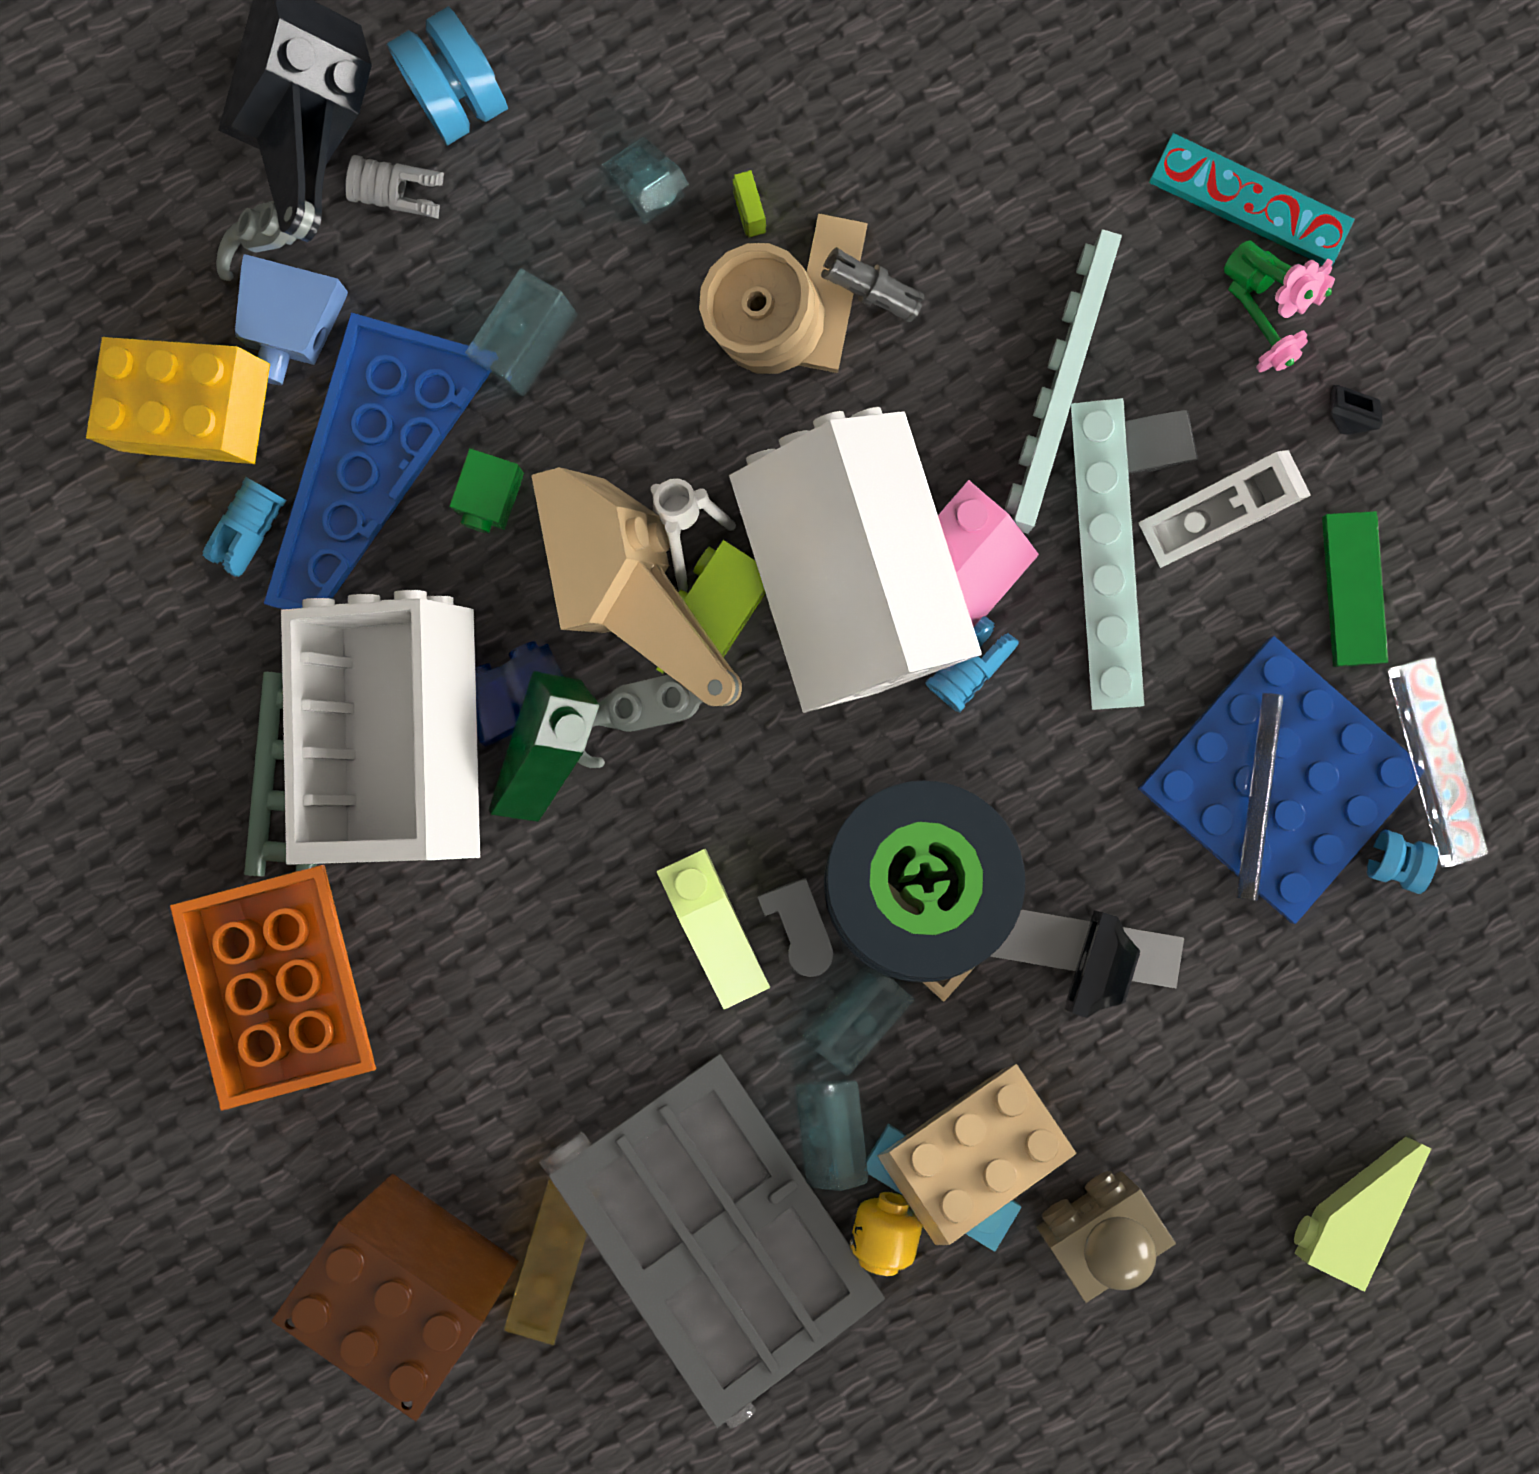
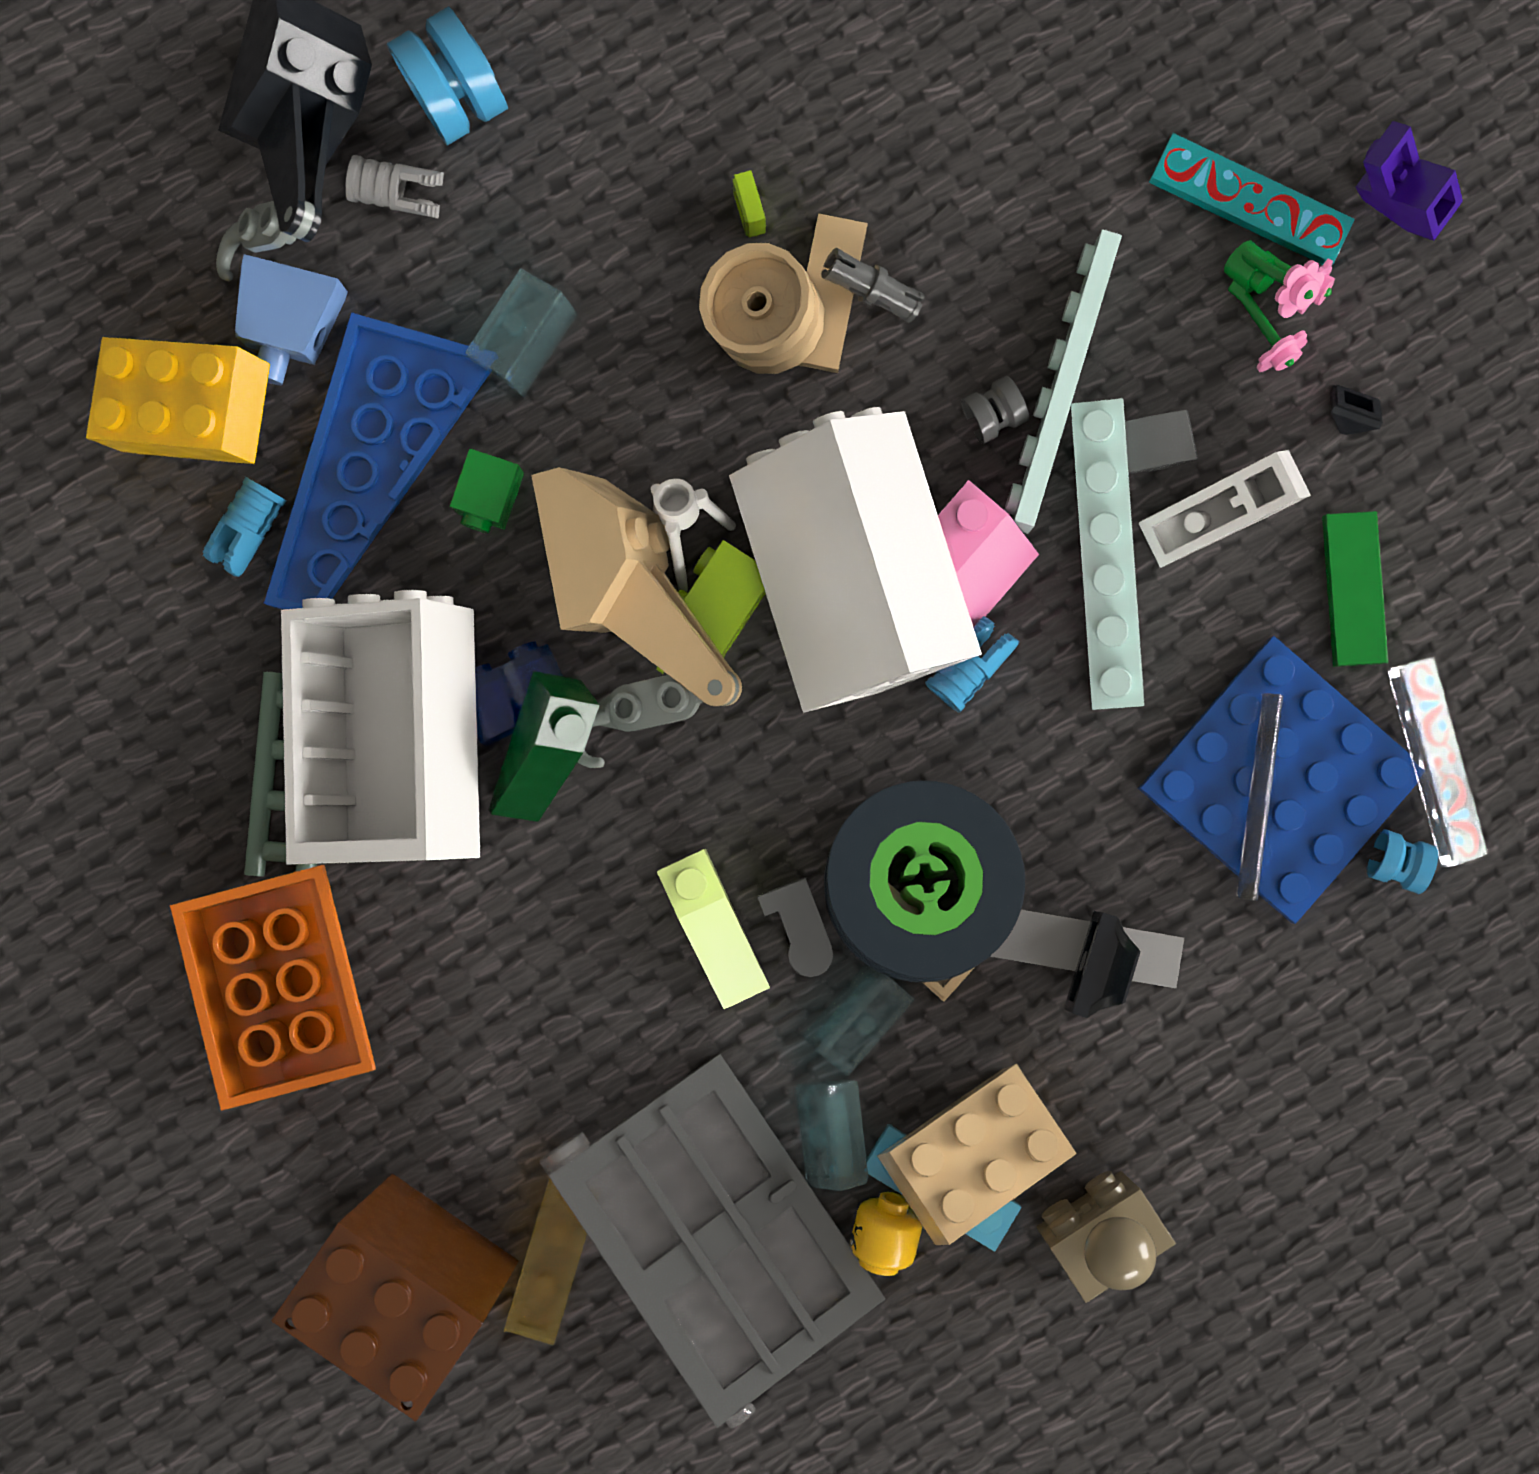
clear light blue slope [603,137,689,225] -> none
yellowish green slope [1294,1137,1431,1292] -> none
none -> dark grey wheel [960,376,1029,444]
none -> dark purple brick [1356,121,1463,241]

